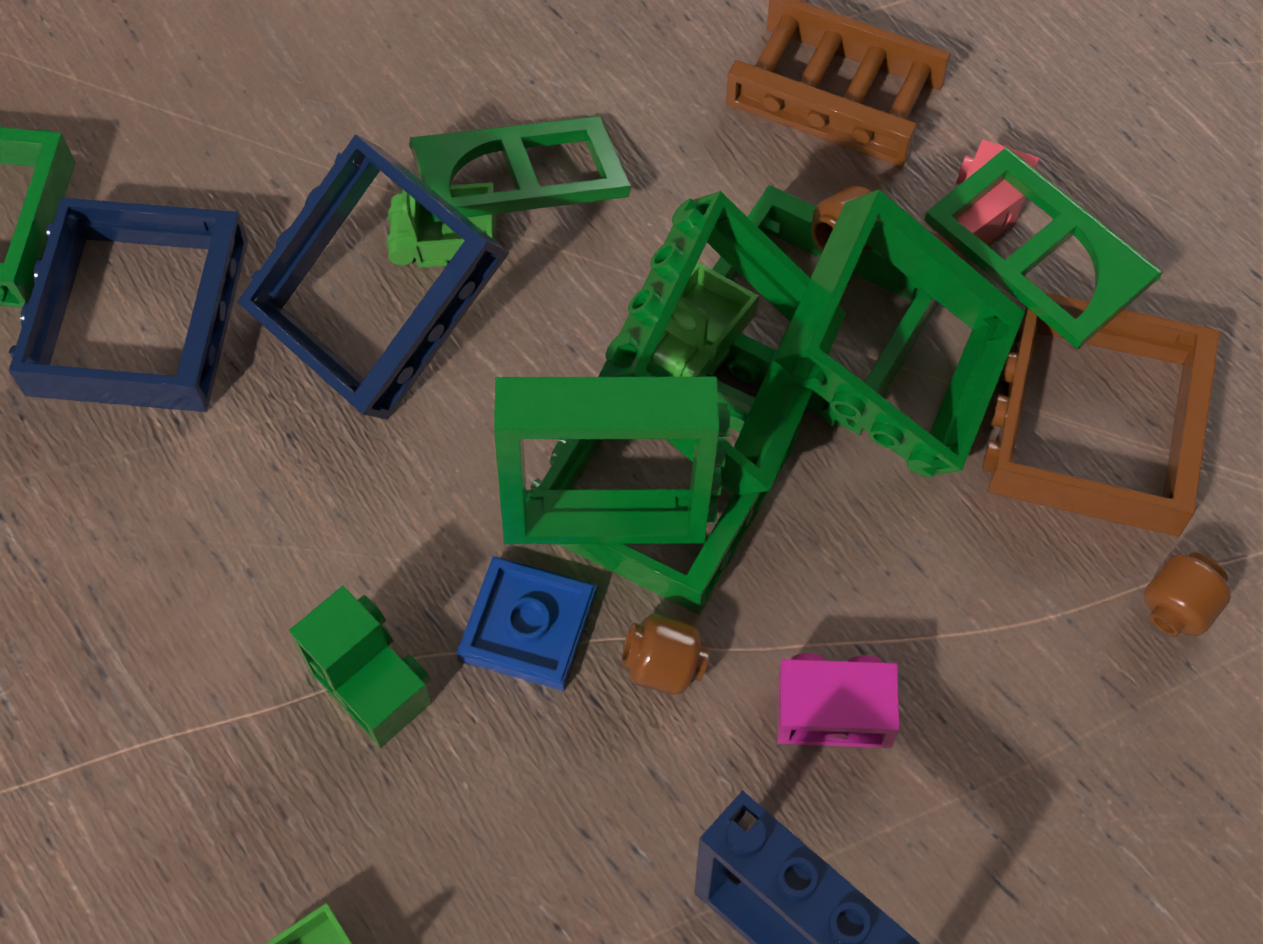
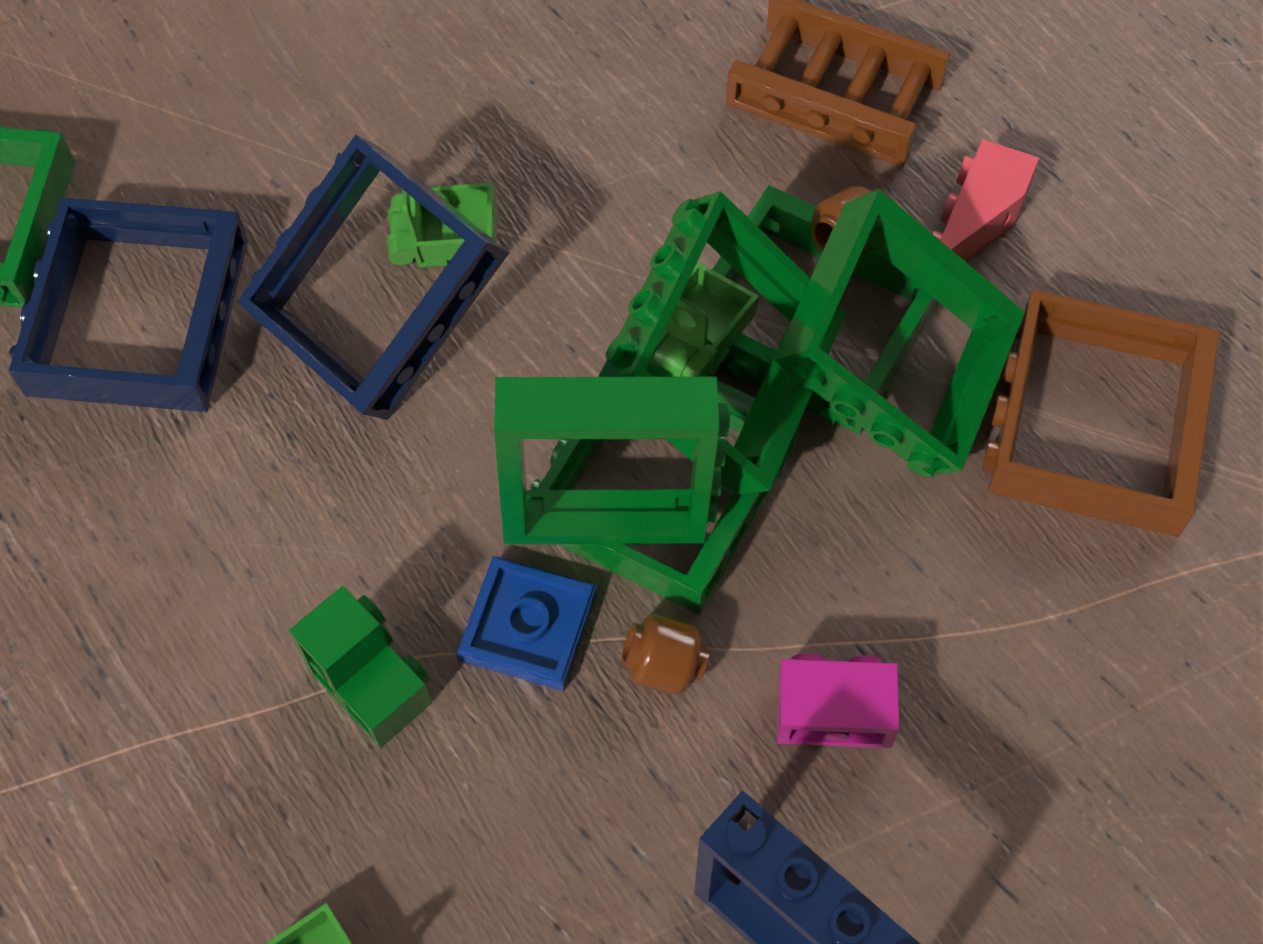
green window [409,116,630,222] -> none
green window [924,147,1163,350] -> none
dark orange head [1144,553,1231,637] -> none

